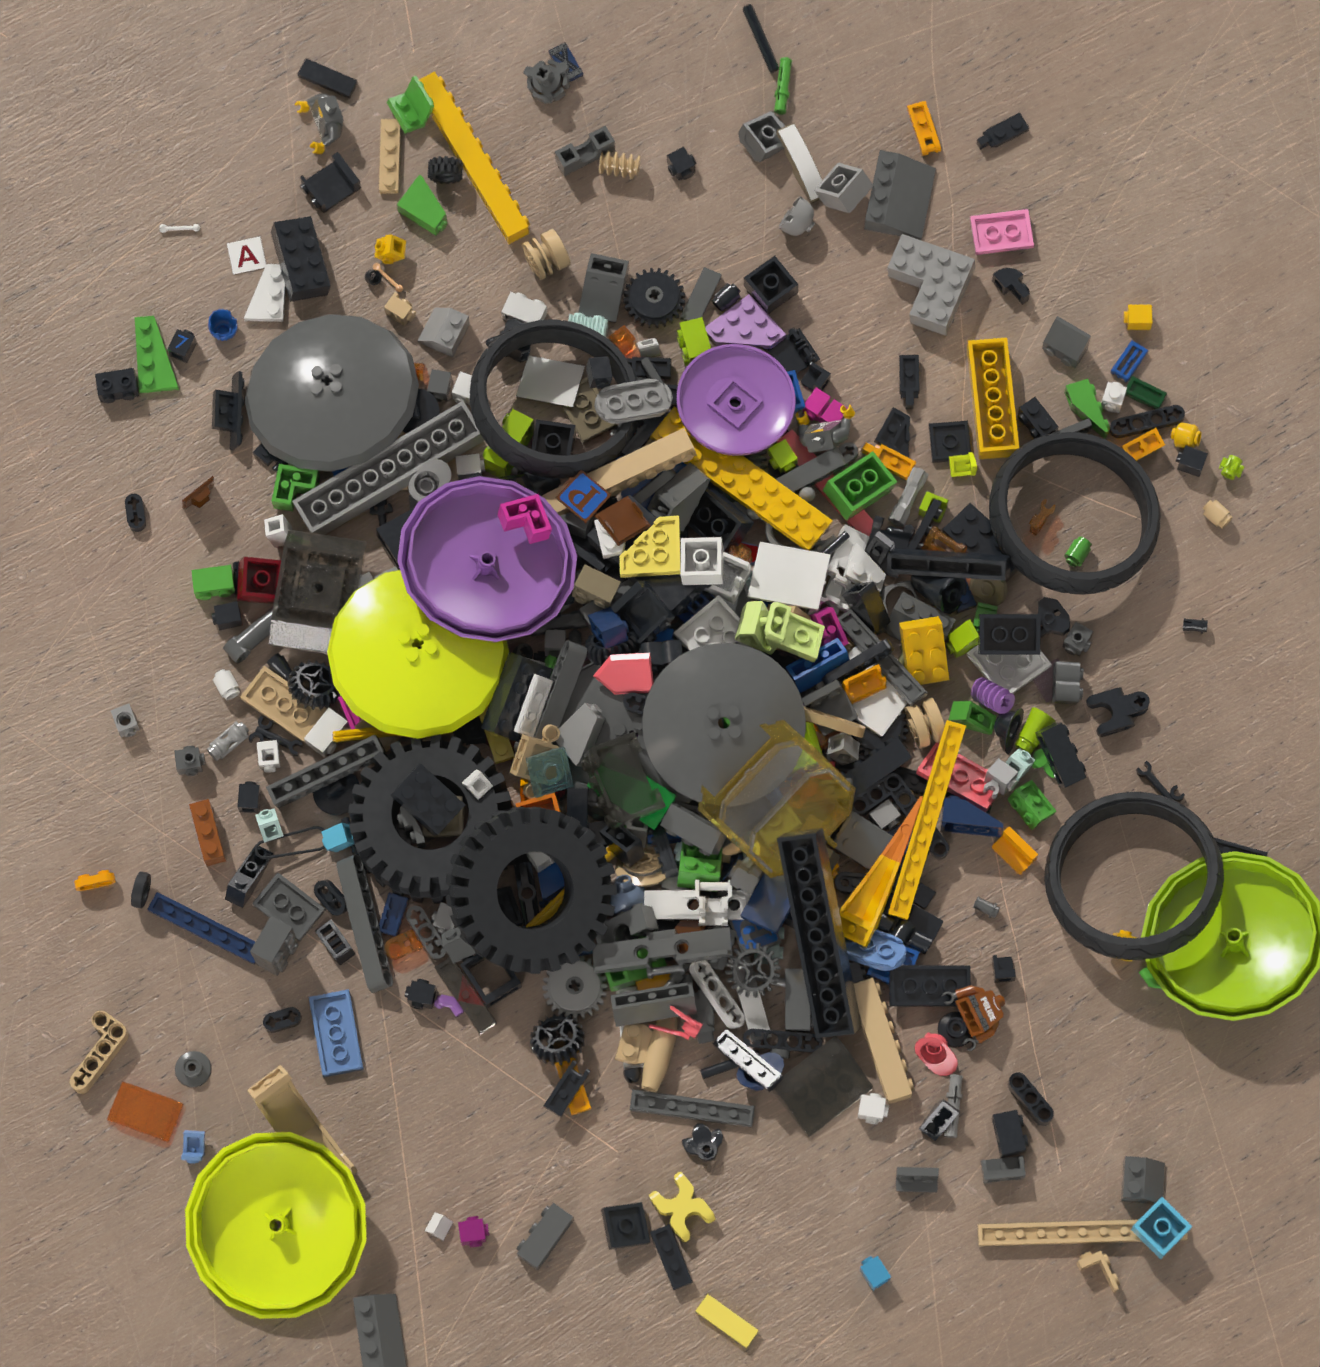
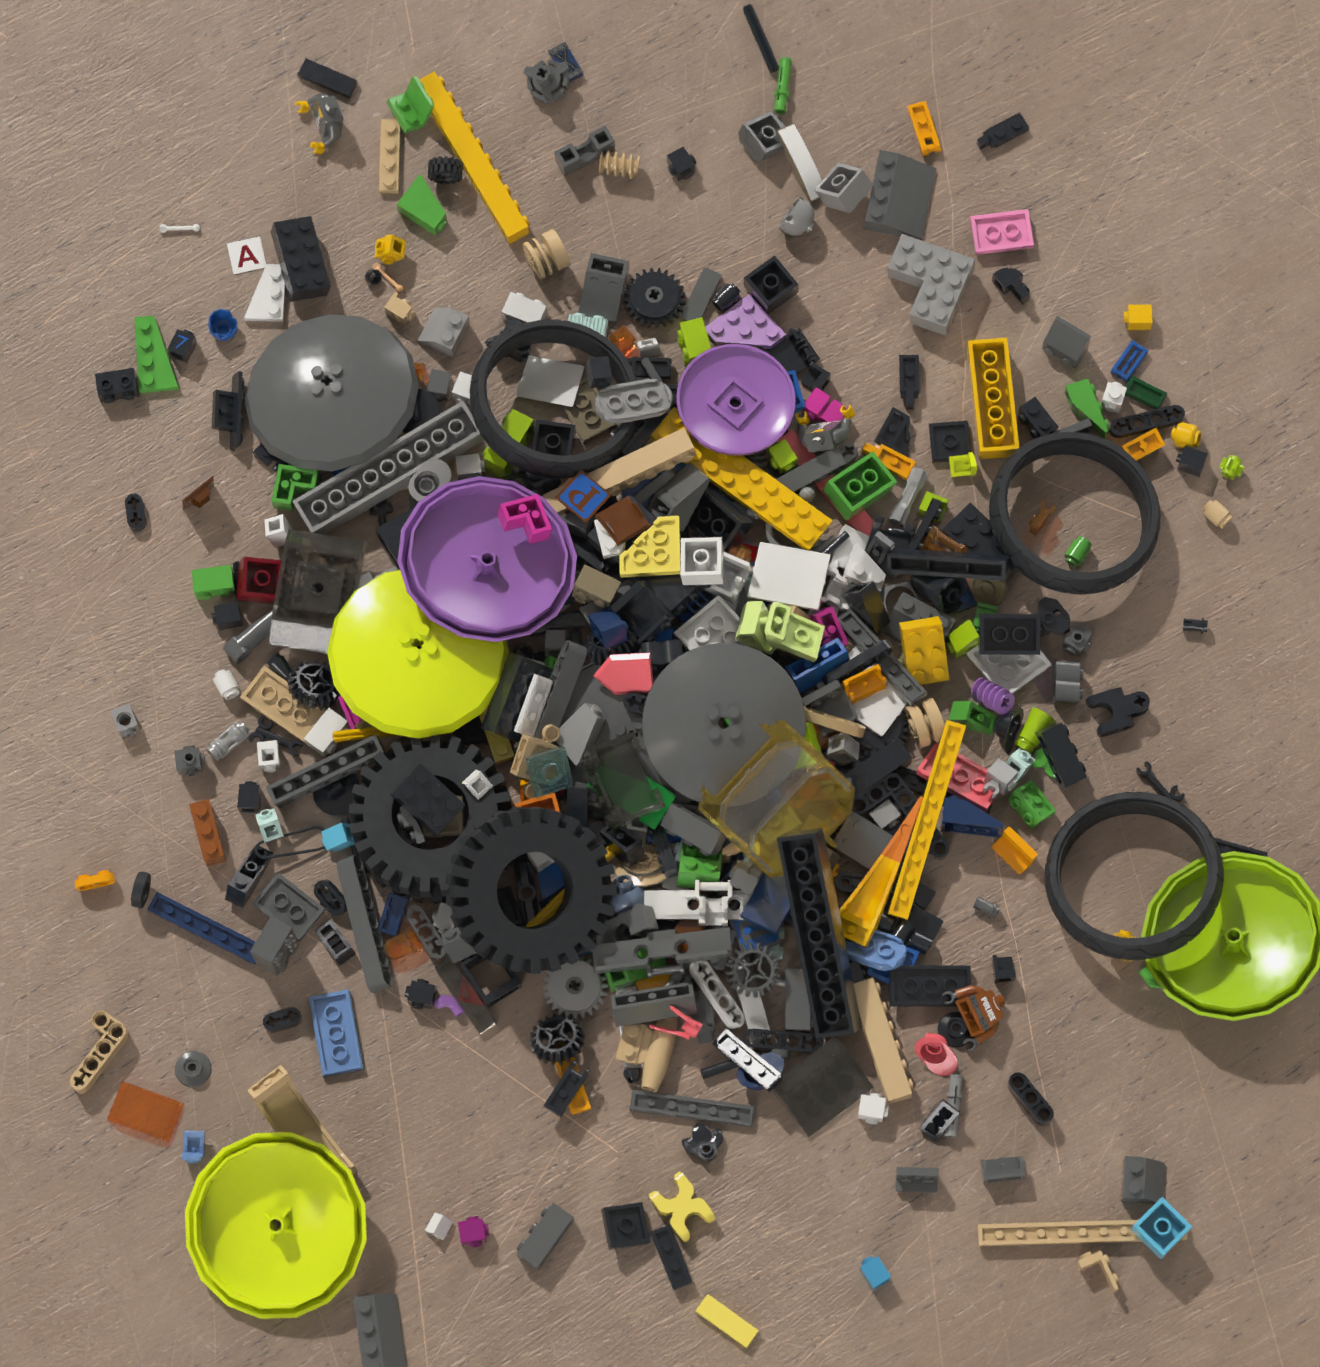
black panel [299,152,361,213] -> none
black brick [992,1110,1029,1158] -> none

